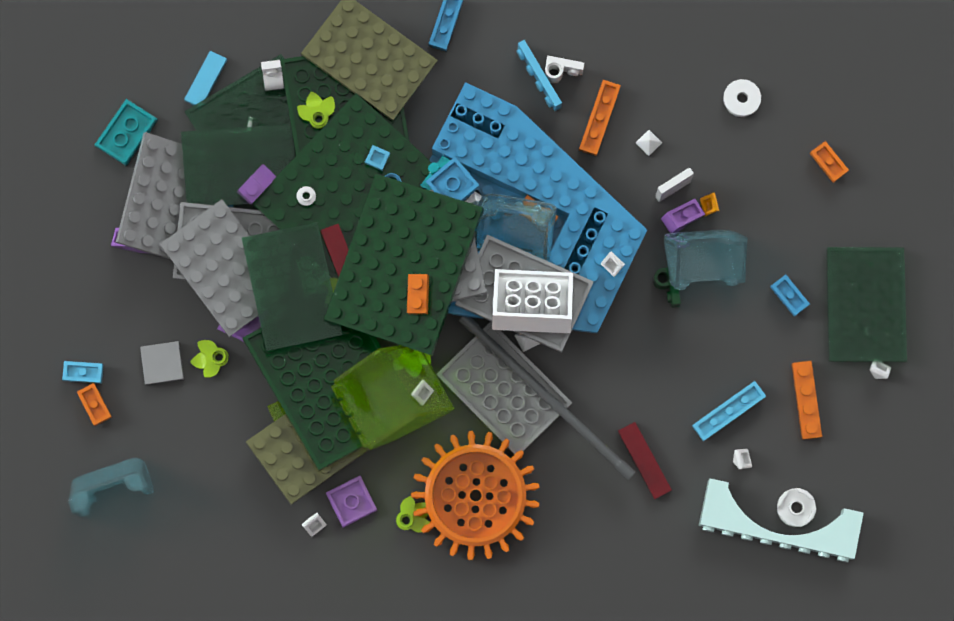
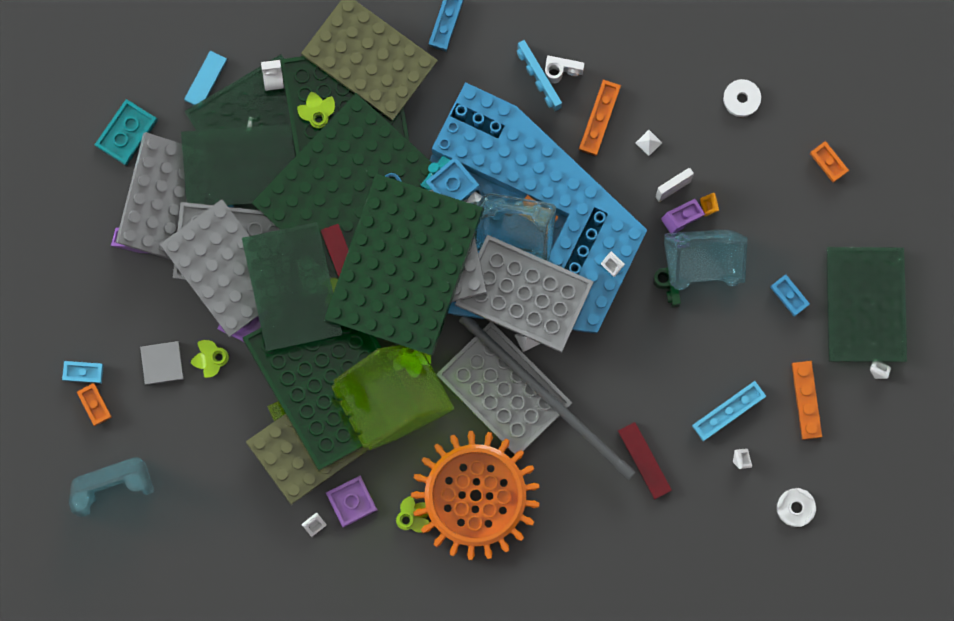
medium lavender slope [237,164,276,205] -> none
white plate [297,186,316,206] -> none
medium azure plate [365,145,390,171] -> none
orange plate [407,274,429,314] -> none
white slope [411,379,434,406] -> none
white slope [492,269,573,333] -> none
light aqua arch [699,479,863,562] -> none

